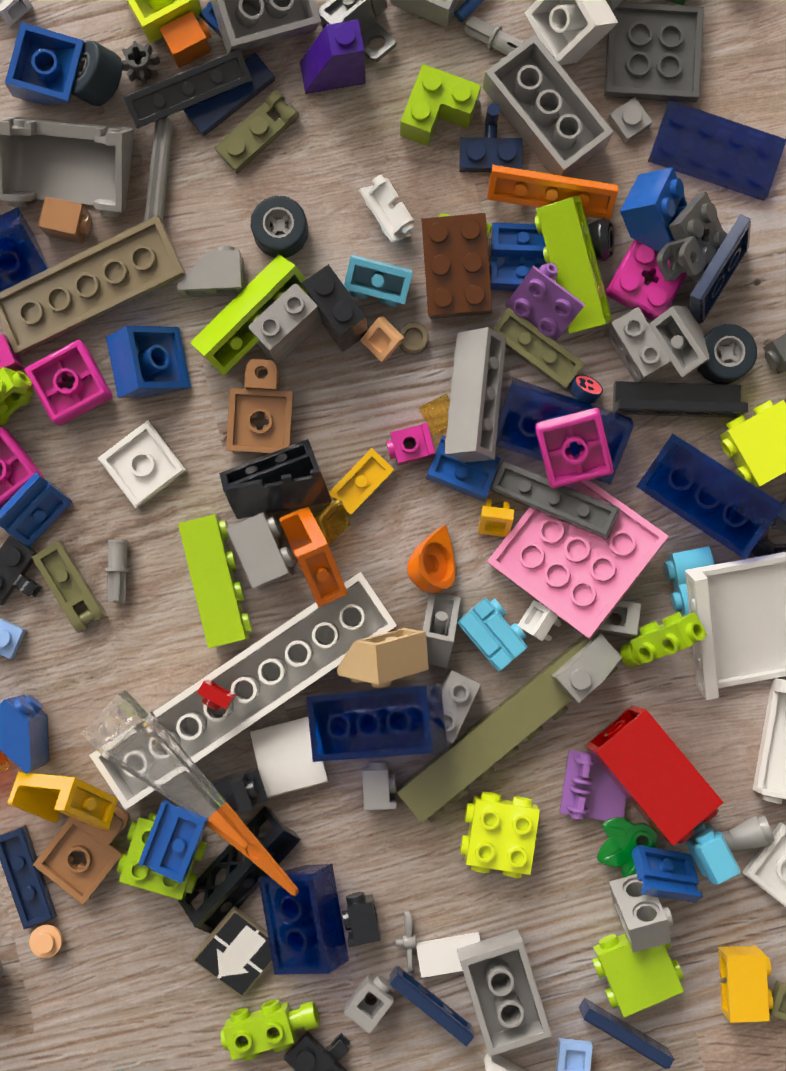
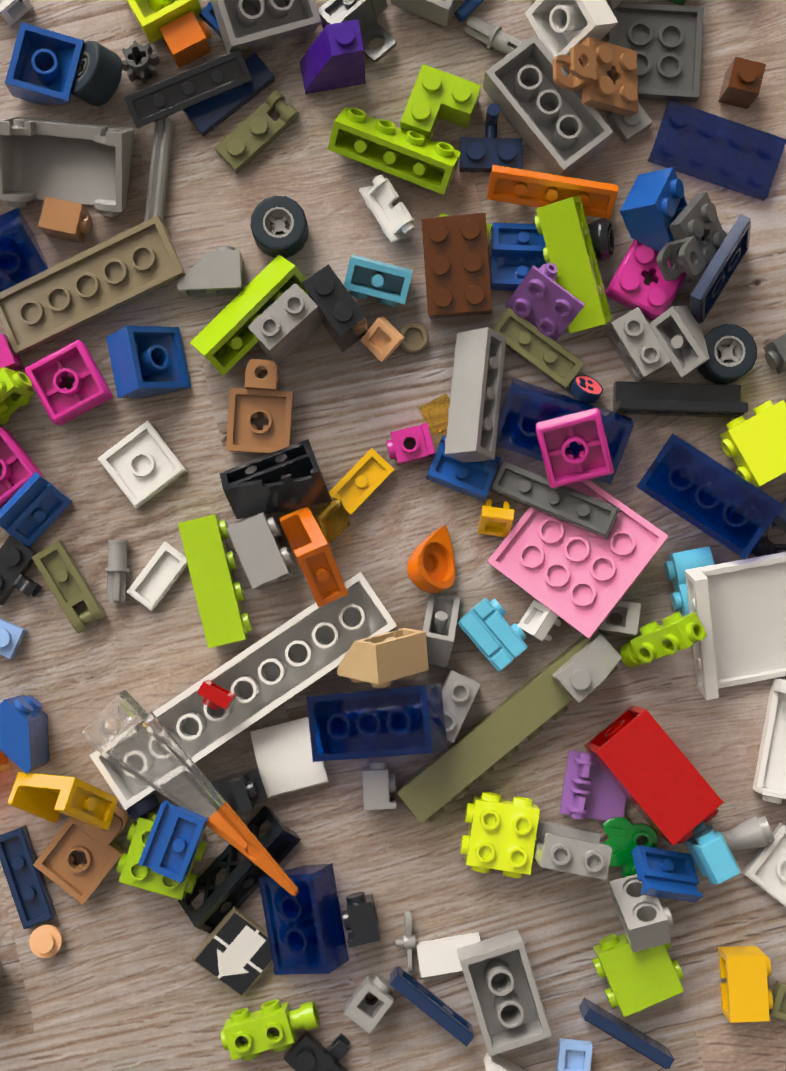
none -> dark blue tile [126,794,160,821]
none -> white tile [127,542,188,611]
none -> lime brick [327,107,461,195]
none -> light grey panel [534,820,612,880]
none -> medium nougat plate [553,37,639,117]
none -> reddish brown brick [718,57,766,109]

